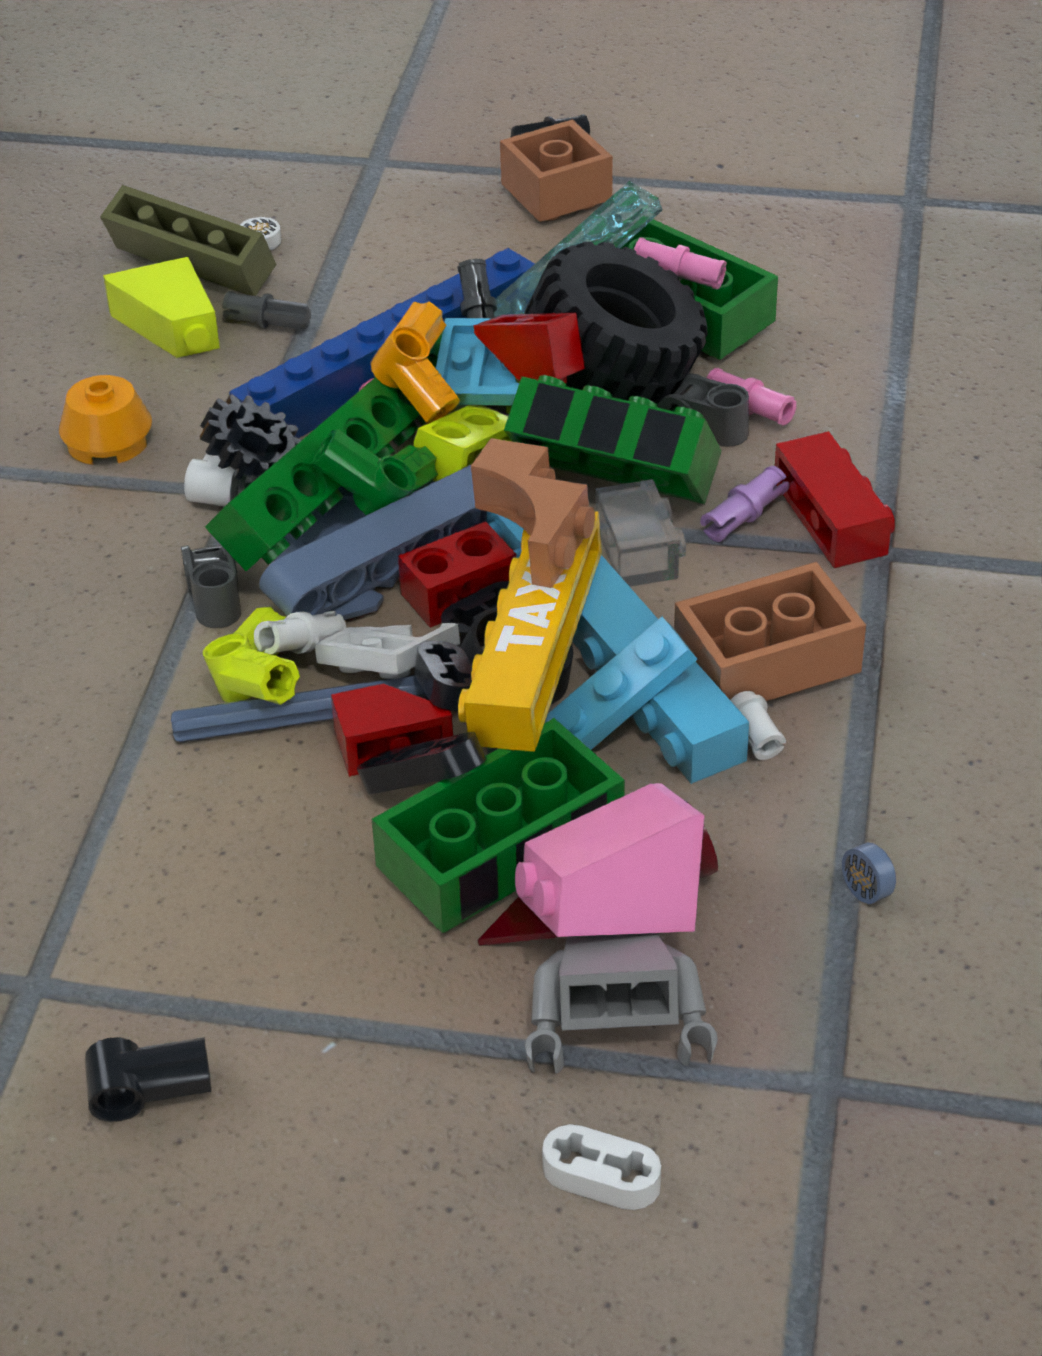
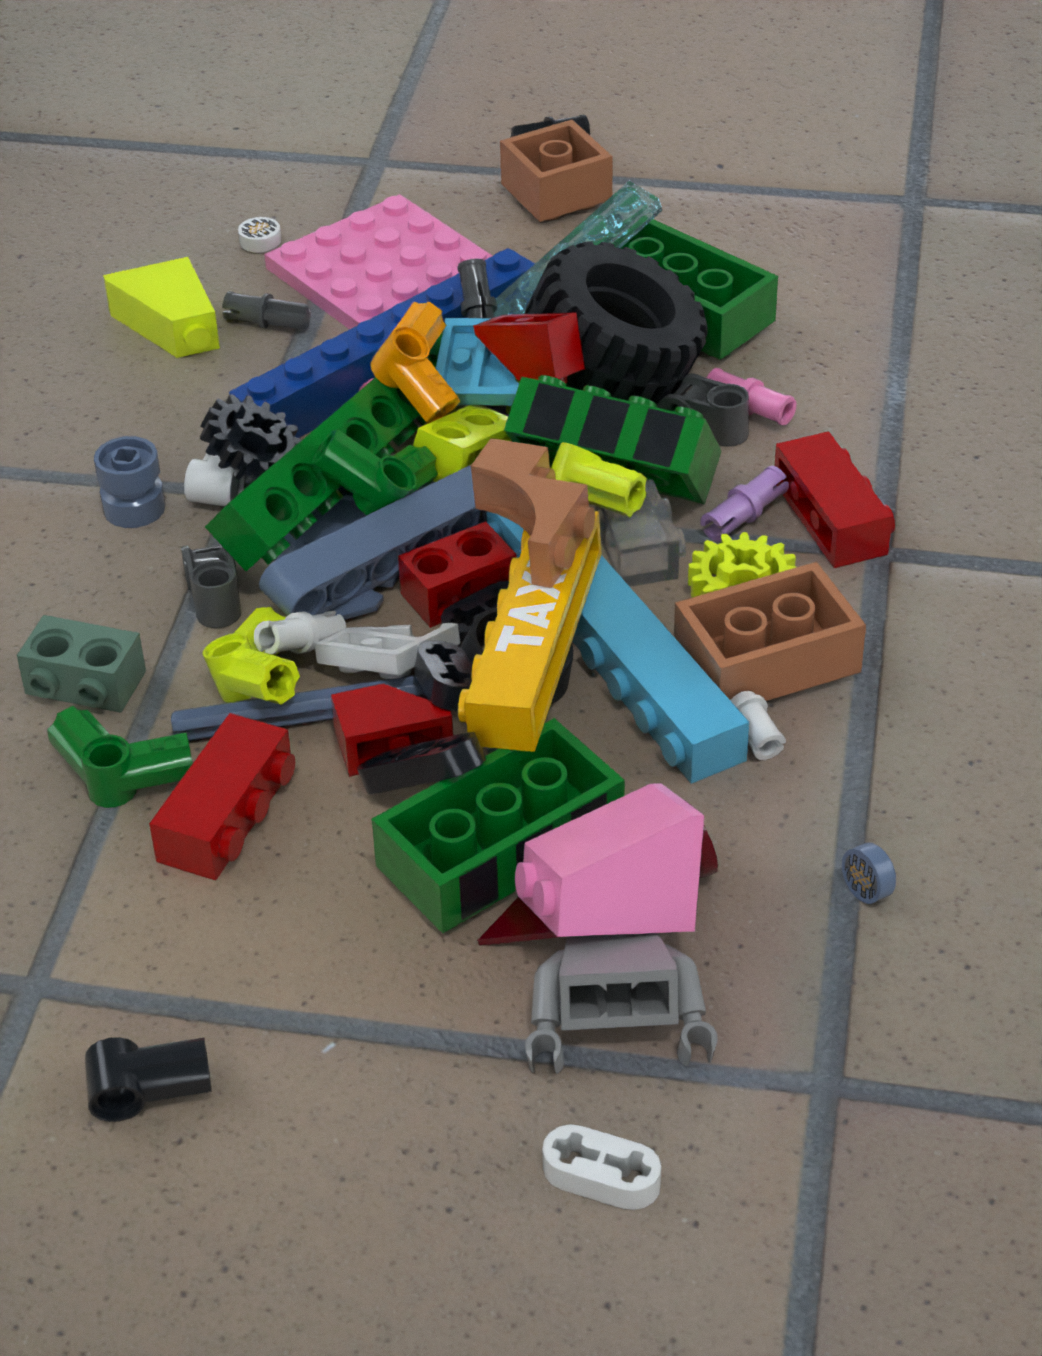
light orange cone [59,375,152,465] -> none
olive brick [100,185,276,296] -> none
medium azure plate [545,616,698,750] -> none
bright pink pin [634,238,726,290] -> none
none -> sand green brick [16,615,146,713]
none -> green piece [47,705,193,808]
none -> sand blue wheel [94,436,166,528]
none -> red brick [149,713,295,881]
none -> bright pink plate [264,194,492,330]
none -> neon yellow piece [550,442,647,517]
none -> neon yellow gear [688,532,796,598]

